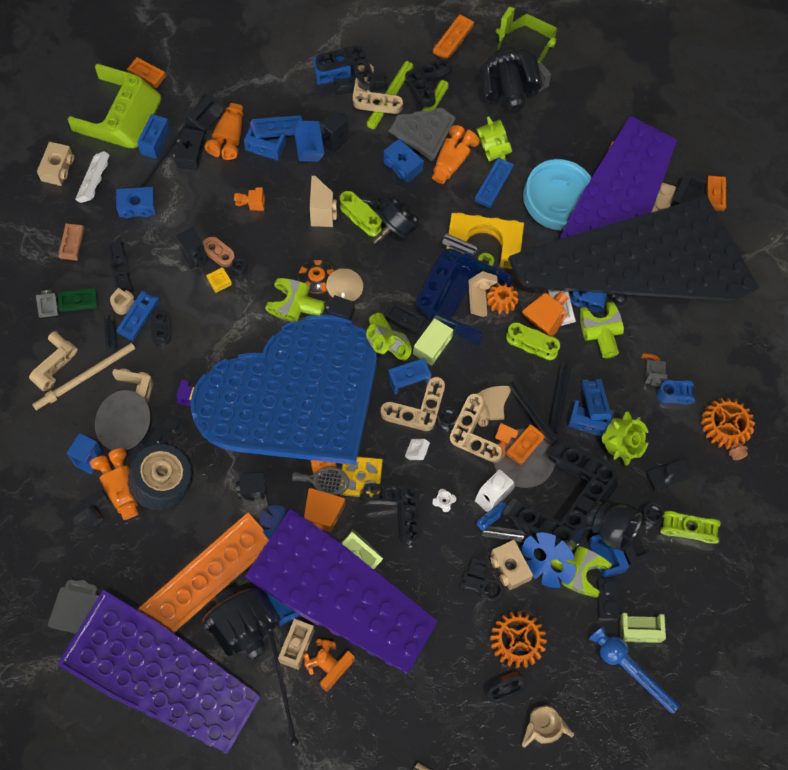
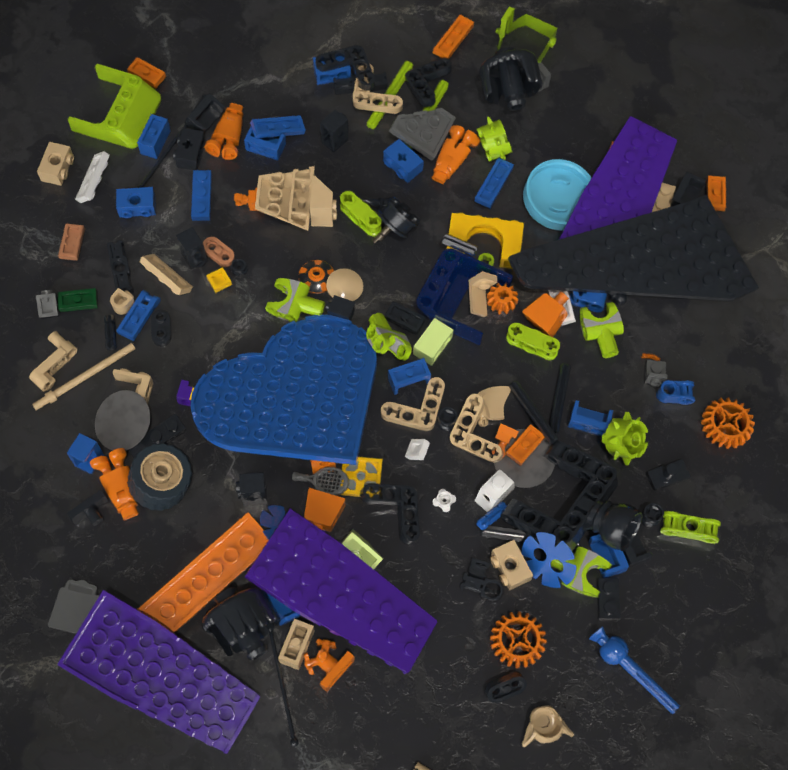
blue panel [294,121,324,162] -> none
blue plate [581,379,611,420] -> none
yellowish green panel [619,613,666,643] -> none
nougat plate [729,443,748,460] -> none
none -> tan plate [140,254,193,295]
none -> blue plate [191,170,212,221]
none -> tan wedge [255,166,315,231]

